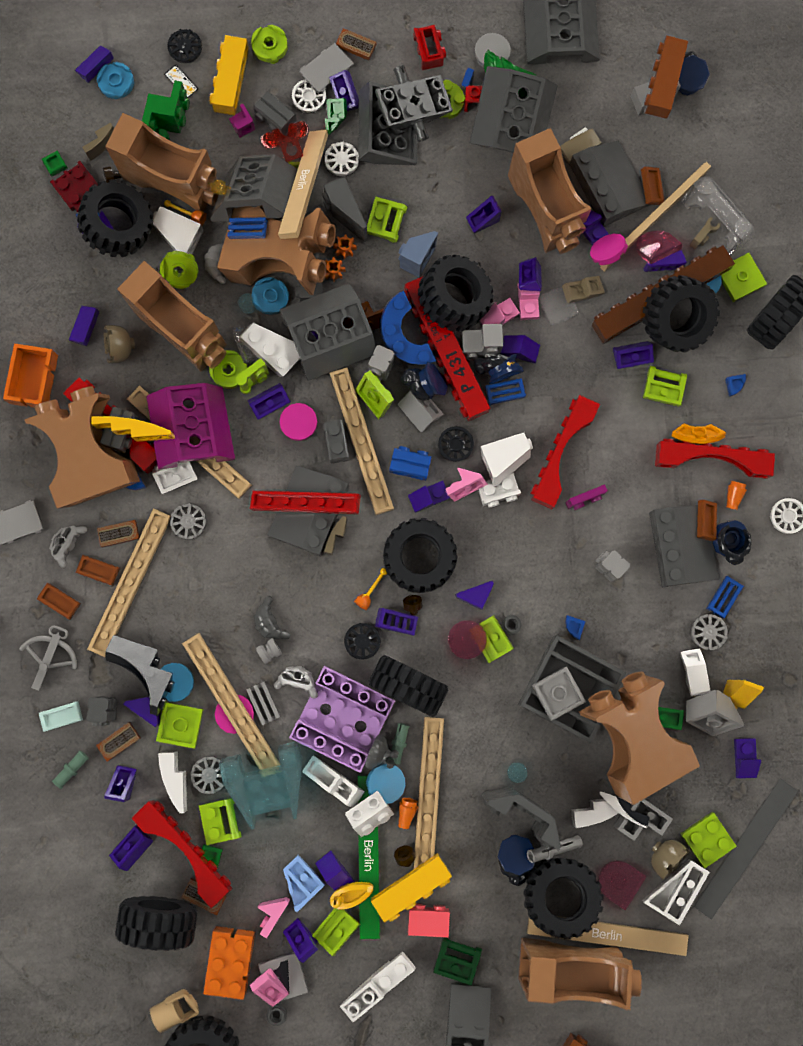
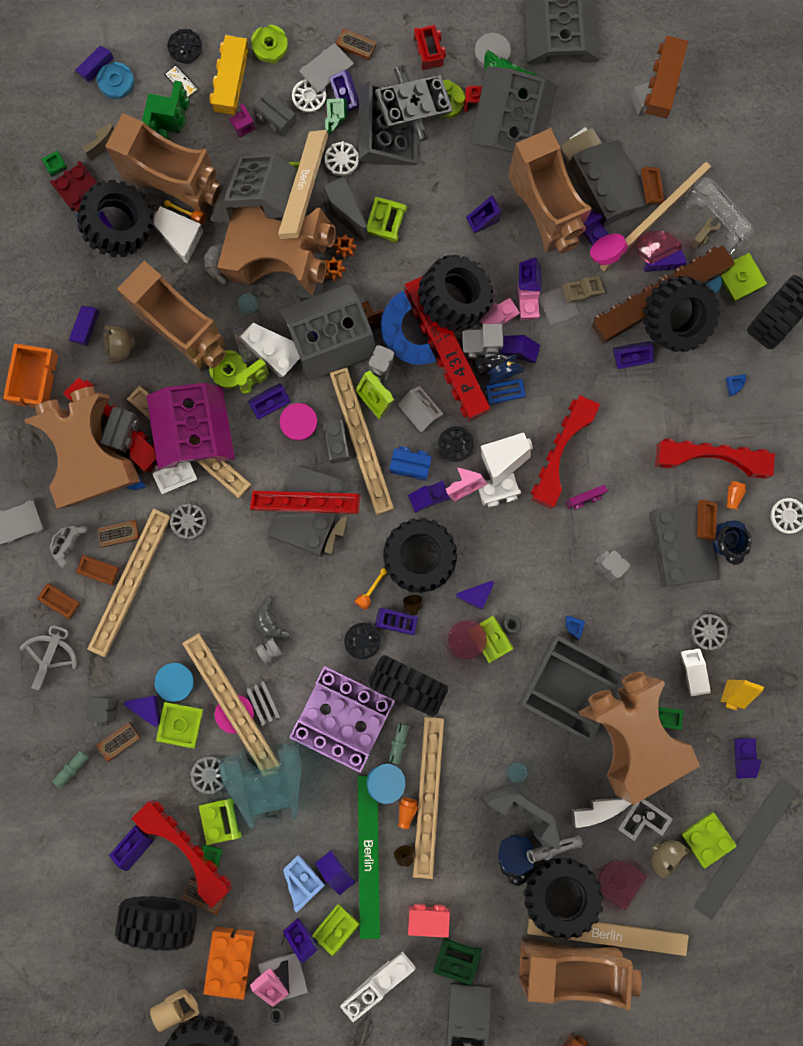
light aqua tile [39,701,83,732] -> none
yellow slope [91,416,175,442] -> none
dark brown tile [103,166,121,183] -> none
dark purple slope [104,765,137,802] -> none
arch [105,635,175,716] -> none
white slope [158,751,187,813] -> none
lime plate [160,251,199,289] -> none
clear yellow plate [208,180,231,195] -> none
blue tile [227,217,268,239] -> none
dark azure tile [251,277,289,315] -> none
bright pink slope [258,897,290,938] -> none
clear red piece [261,121,309,162] -> none
light grey piece [274,666,318,699] -> none
white slope [302,755,365,808] -> none
yellow arm [330,882,374,910] -> none
white bracket [345,791,394,837] -> none
dark grey hair [365,734,399,769] -> none
yellow brick [371,853,452,923] -> none
sand blue slope [398,231,438,277] -> none
piece [401,362,448,401] -> none
blue tile [461,68,474,87] -> none
light grey tile [532,666,586,721] -> none
sticker [600,792,650,828] -> none
white wedge [642,860,710,925] -> none
lime plate [643,365,687,407] -> none
light orange tile [672,423,726,444] -> none
dark blue piece [678,51,710,96] -> none
light grey slope [686,690,744,736] -> none
blue tile [706,576,744,619] -> none

